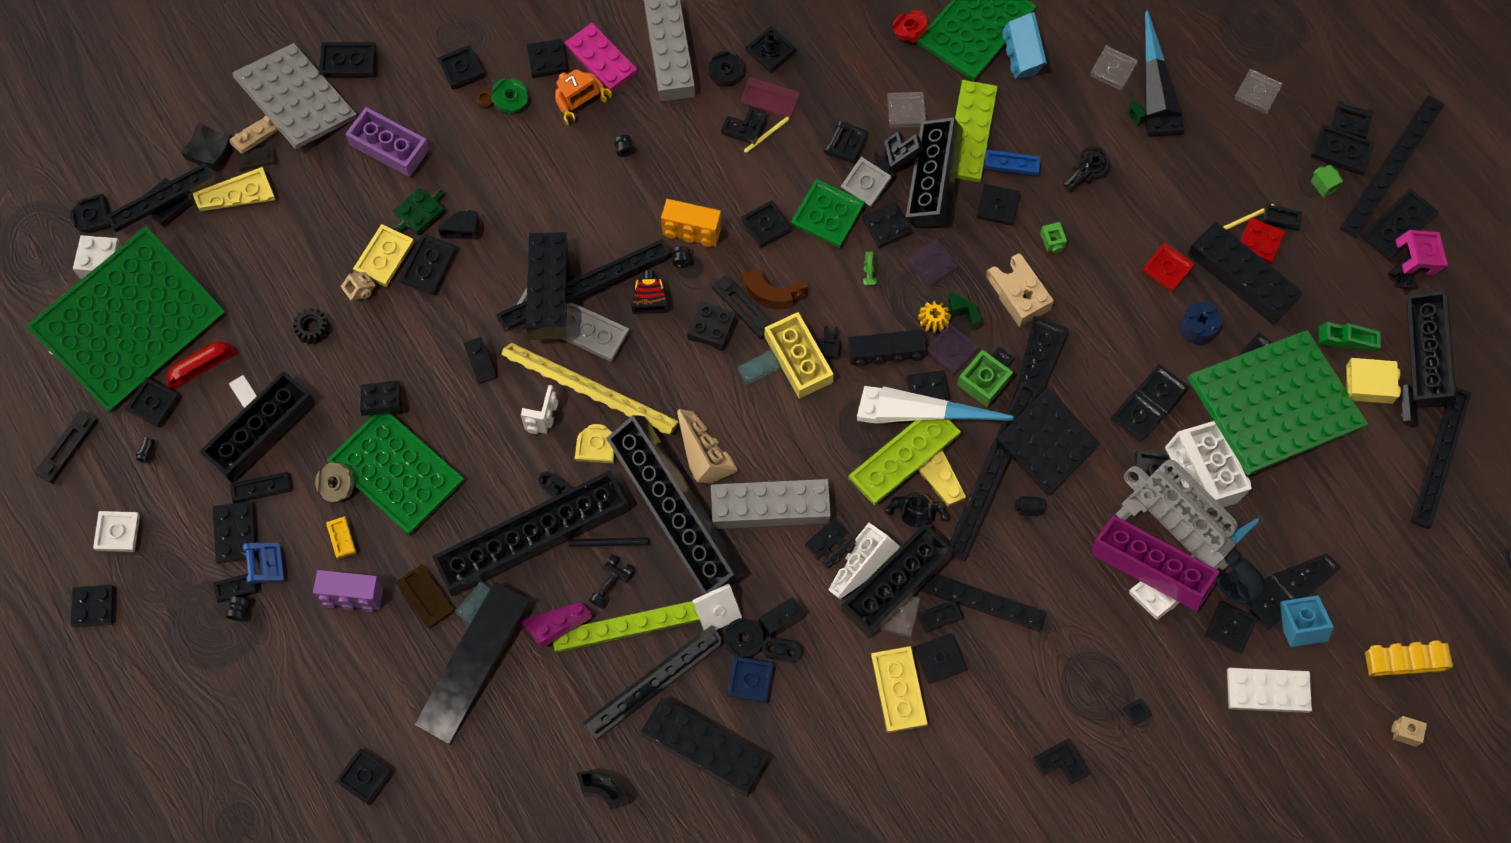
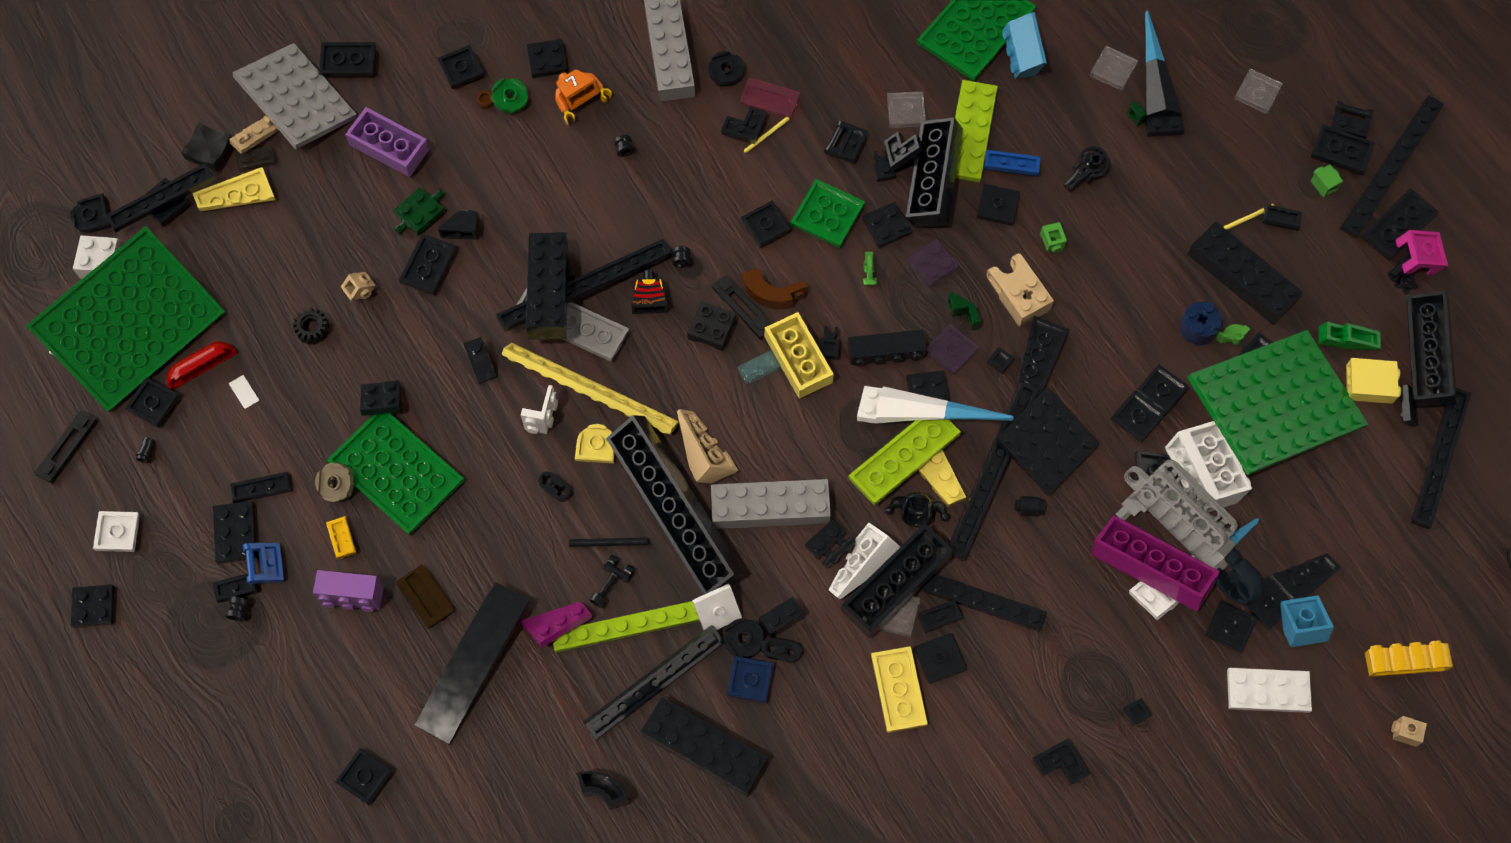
black brick [199,371,315,483] -> none
light yellow plate [353,224,415,287] -> none
black brick [432,470,629,597] -> none
clear light blue plate [455,581,490,625] -> none
dark pink plate [564,23,637,92] -> none
light orange brick [661,199,721,247] -> none
black plate [746,26,796,73] -> none
light grey plate [841,157,892,207] -> none
red plate [893,10,929,43] -> none
yellow gear [918,300,951,333] -> none
bright green brick [957,350,1013,408] -> none
red plate [1142,243,1194,293] -> none
red plate [1240,217,1285,265] -> none
none -> bright green piece [1216,324,1250,345]

